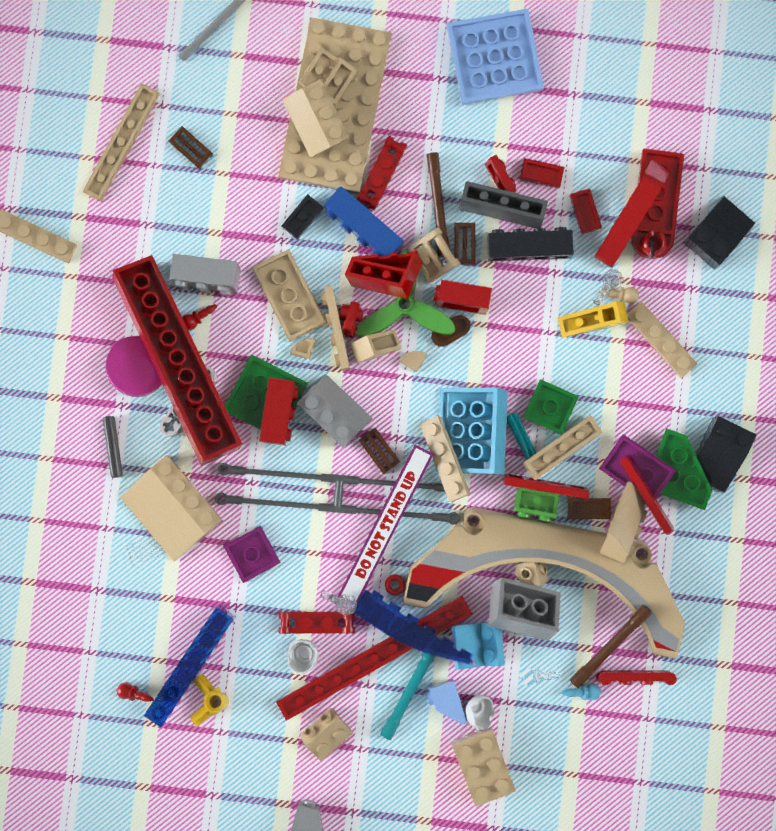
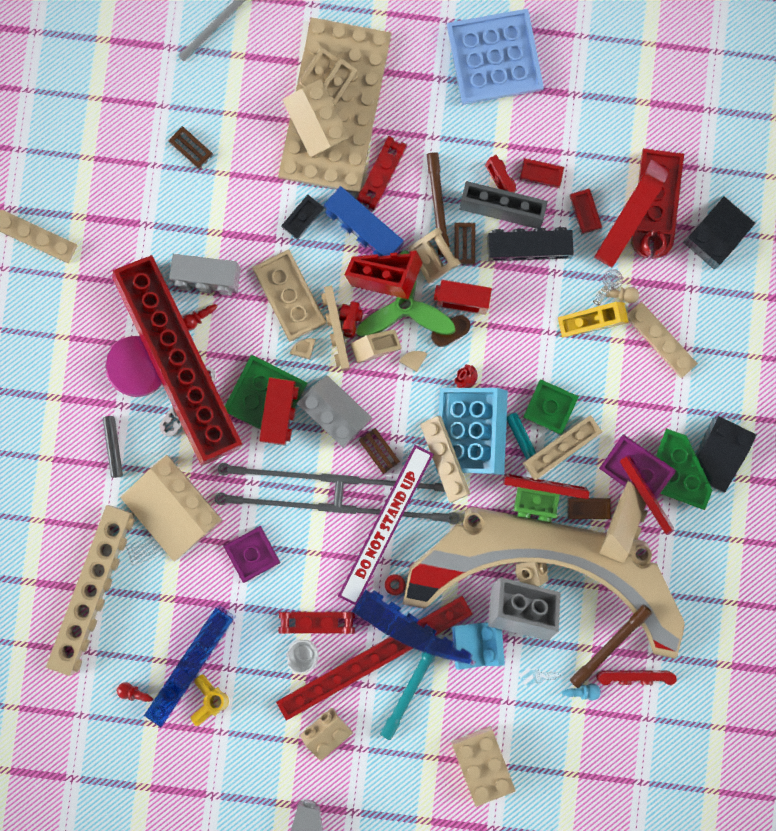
tan tile [82,83,161,202] -> none
clear plate [320,590,357,615] -> none
light blue slope [426,679,467,725] -> none
white hair [464,695,496,731] -> none
none -> tan brick [45,505,135,676]
none -> red plate [454,364,478,388]

